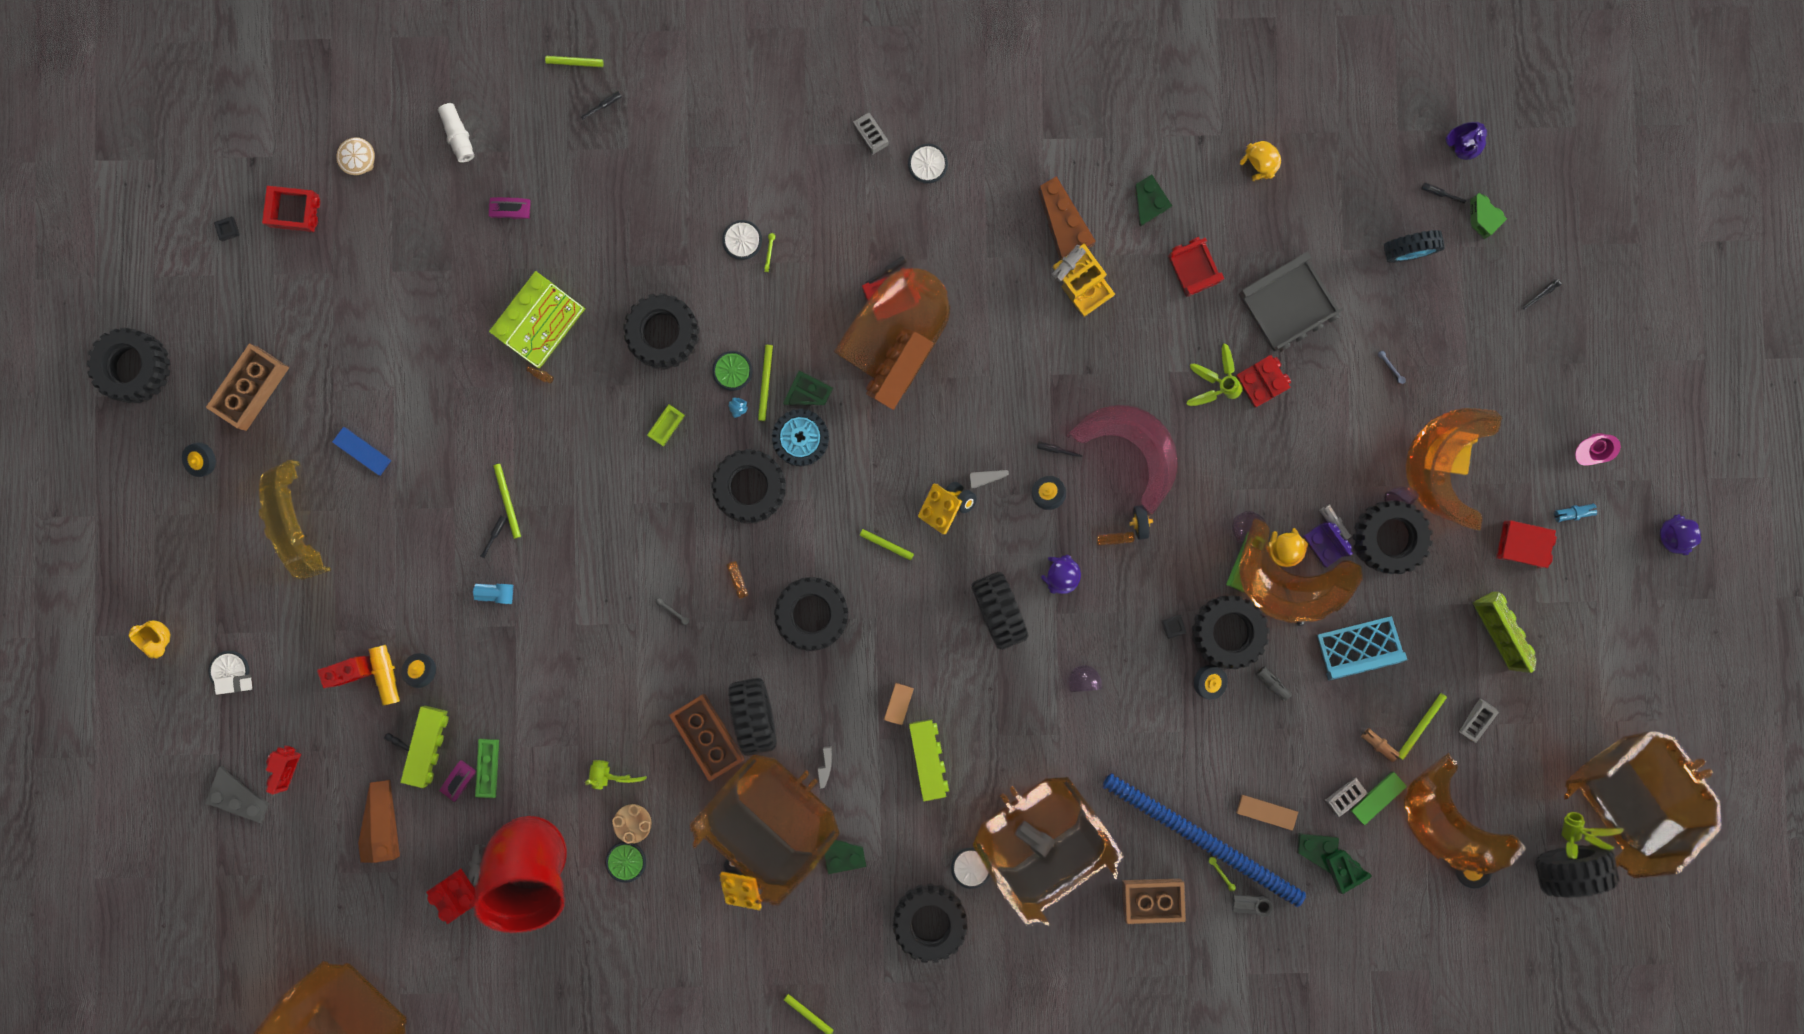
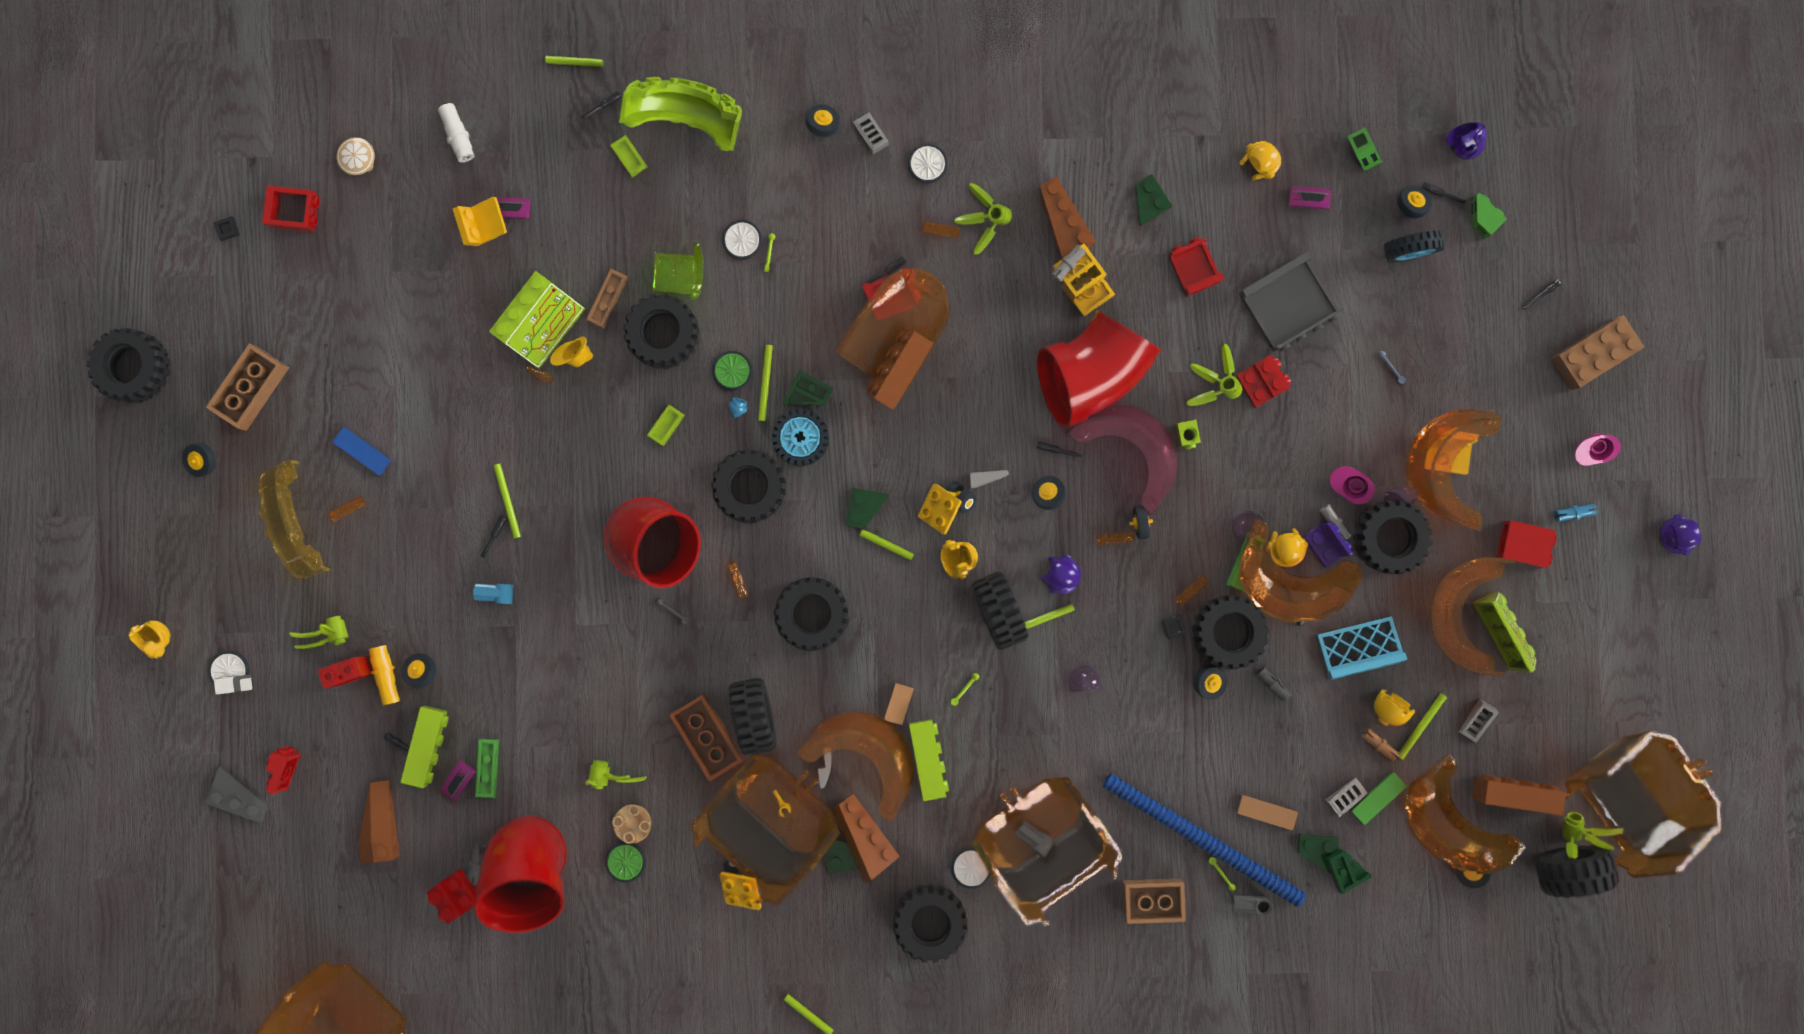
none -> lime plant [290,616,349,649]
none -> clear orange axle [328,496,366,521]
none -> yellow bracket [453,197,507,246]
none -> yellow piece [550,336,593,367]
none -> medium nougat tile [586,268,629,329]
none -> red cylinder [604,497,701,588]
none -> lime tile [610,135,647,178]
none -> lime windscreen [619,77,742,151]
none -> clear neon green piece [653,243,704,300]
none -> yellow hand [772,790,791,817]
none -> clear orange windscreen [796,711,914,823]
none -> black wheel [805,104,840,137]
none -> dark orange wedge [832,794,900,883]
none -> dark green wing [846,488,889,529]
none -> clear orange axle [923,221,960,238]
none -> yellow helmet [940,540,978,580]
none -> lime hinge [951,673,979,706]
none -> lime plant [954,183,1012,255]
none -> lime bar [1025,603,1075,629]
none -> red cylinder [1037,310,1162,428]
none -> lime brick [1174,420,1201,450]
none -> clear orange axle [1175,575,1209,606]
none -> magenta slope [1289,187,1331,210]
none -> dark pink piece [1330,466,1374,504]
none -> bright green slope [1347,127,1382,171]
none -> yellow cylinder [1374,689,1415,726]
none -> black wheel [1397,185,1432,219]
none -> clear orange windscreen [1430,557,1515,676]
none -> dark orange brick [1472,774,1566,816]
none -> medium nougat brick [1550,315,1644,390]

